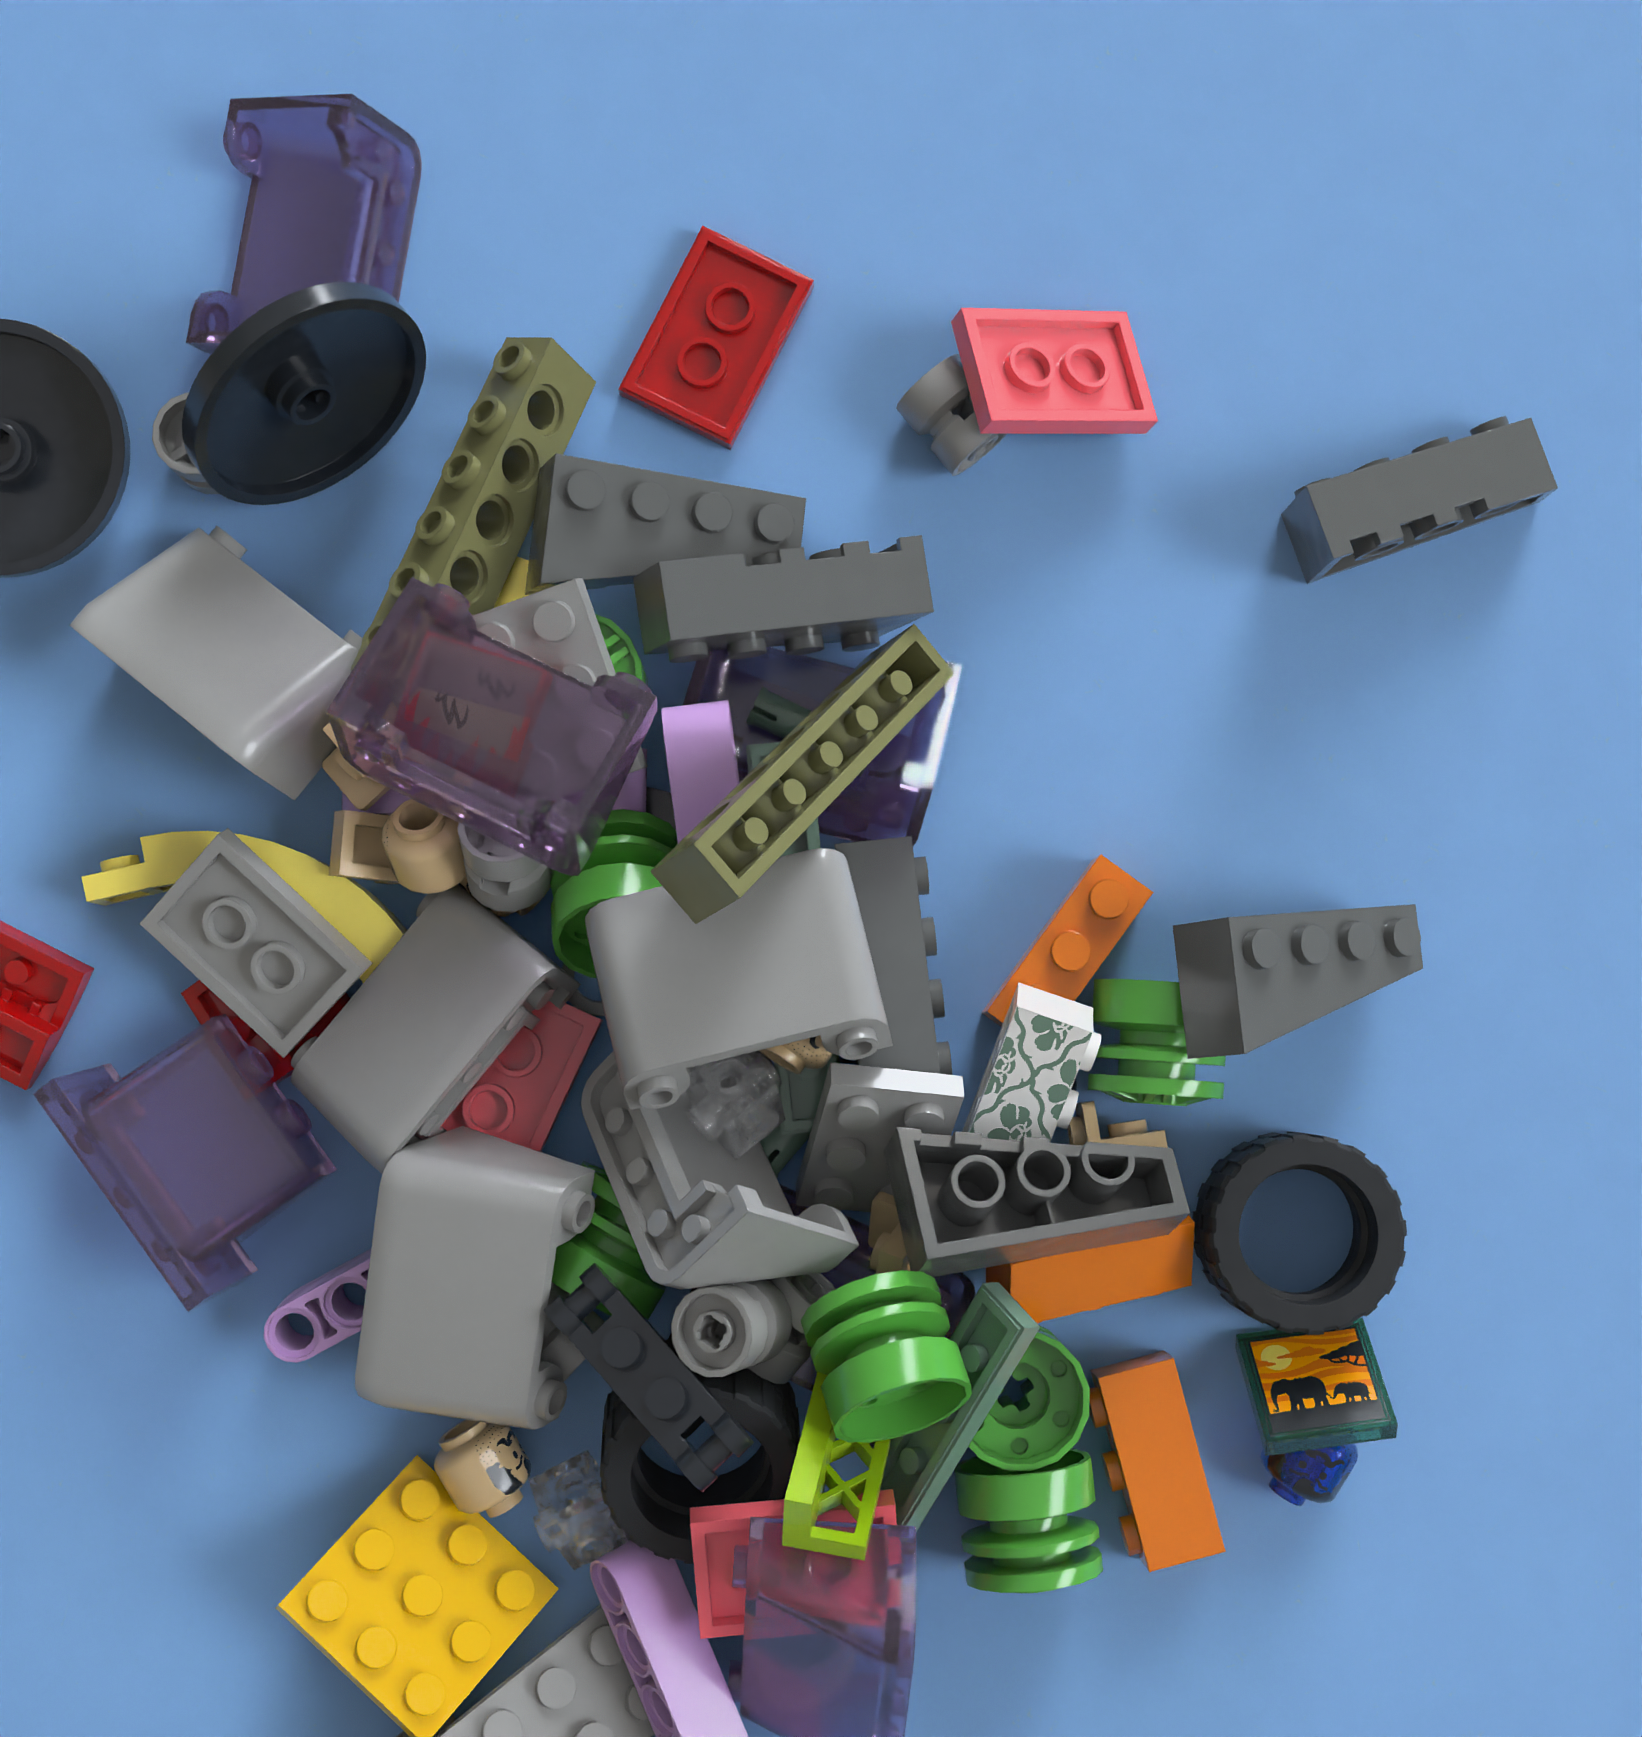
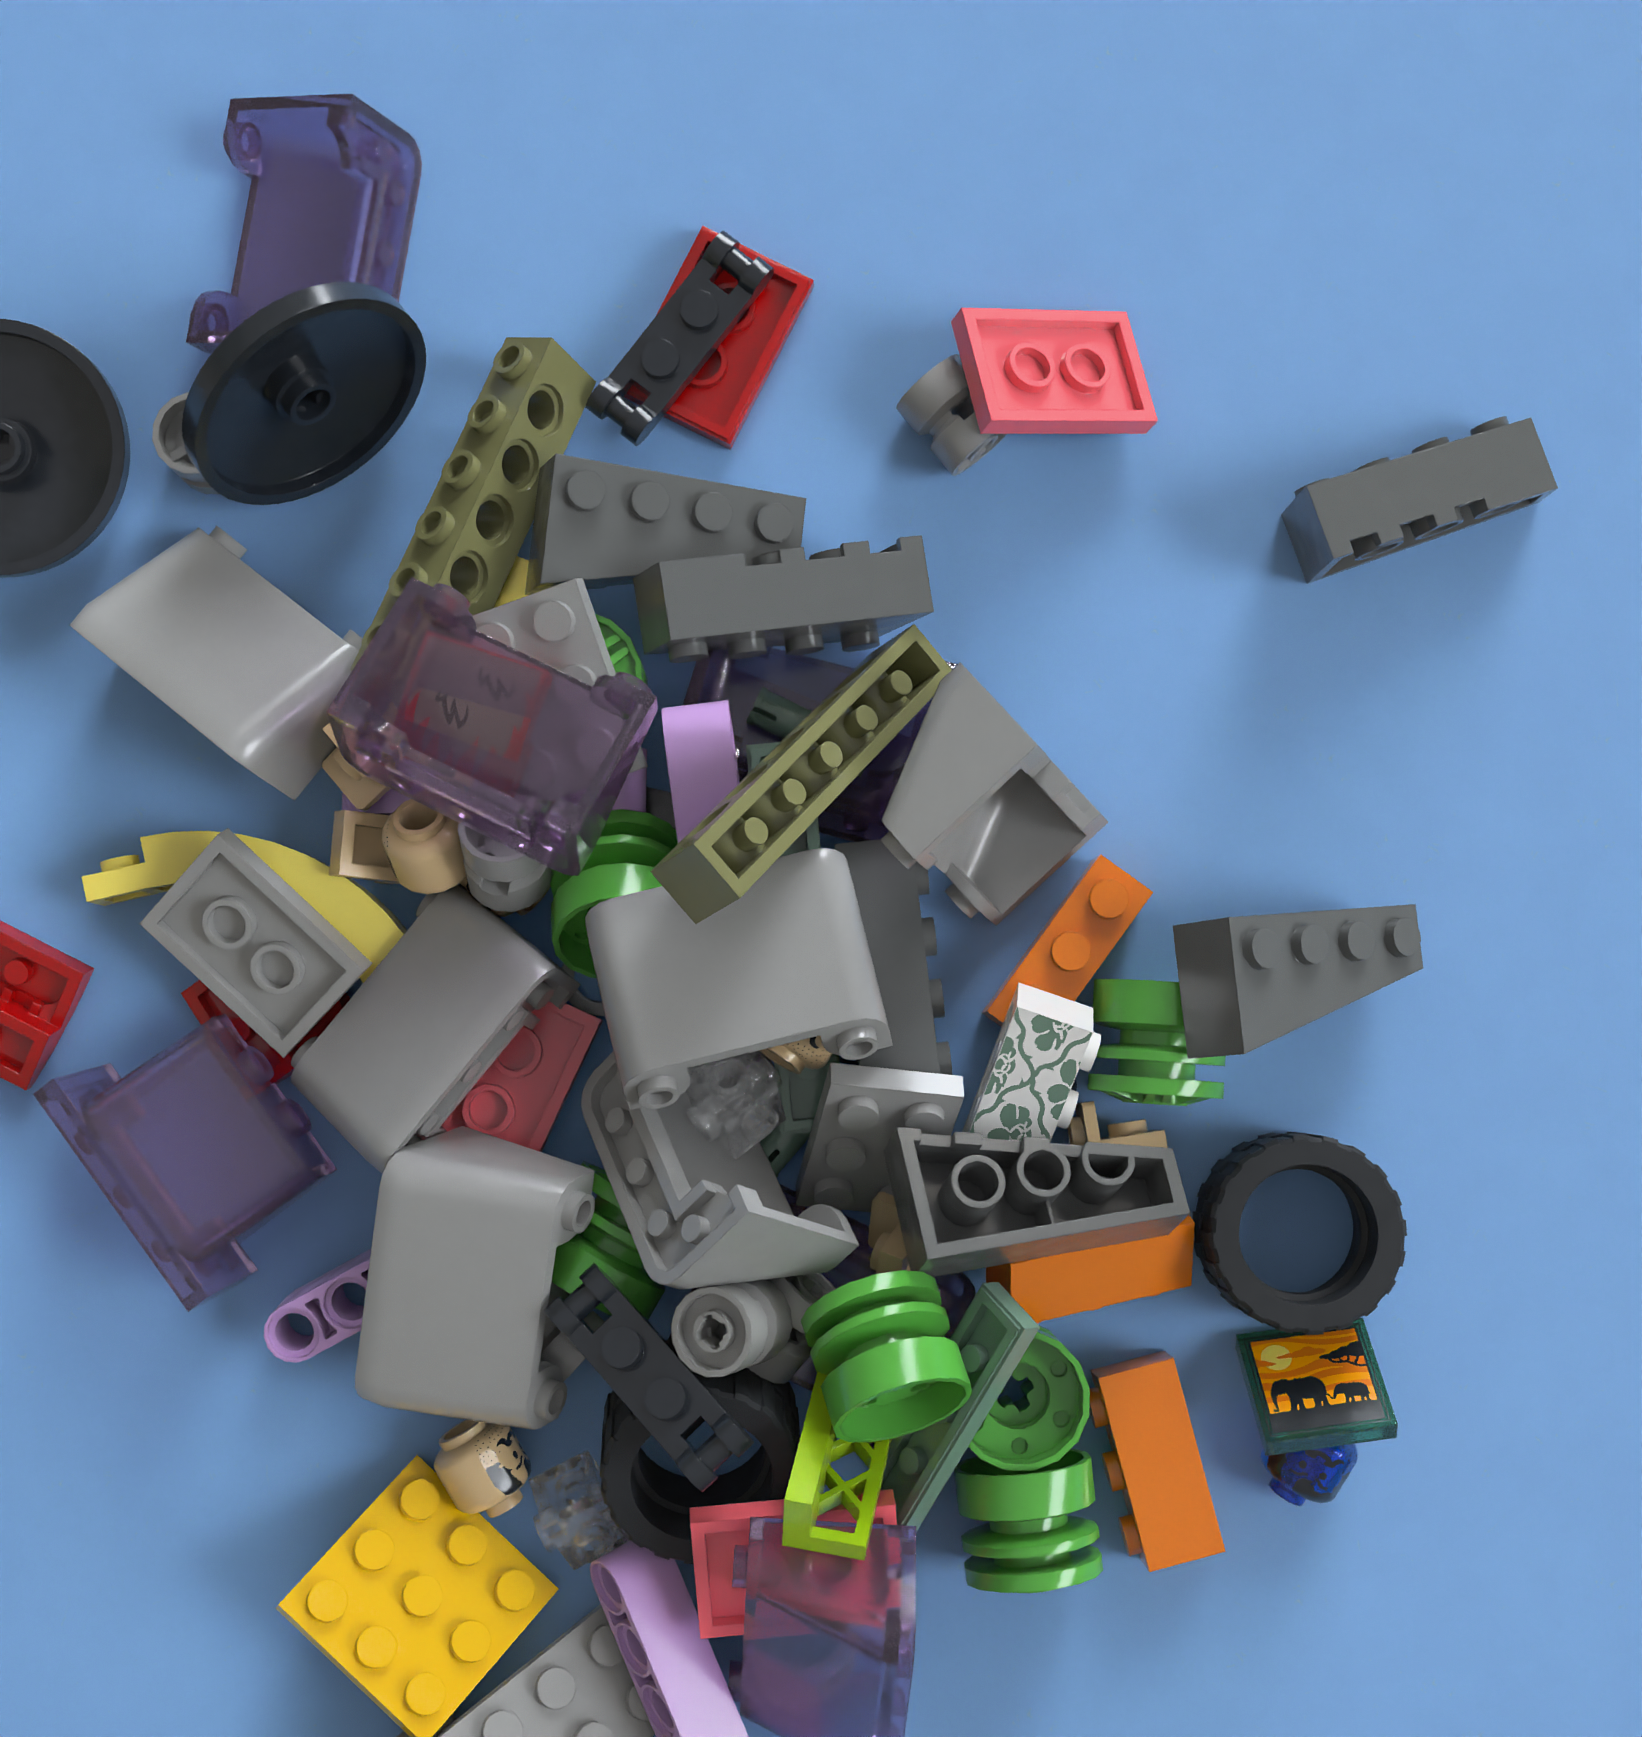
none -> black plate [585,231,775,446]
none -> light grey windscreen [881,662,1108,926]

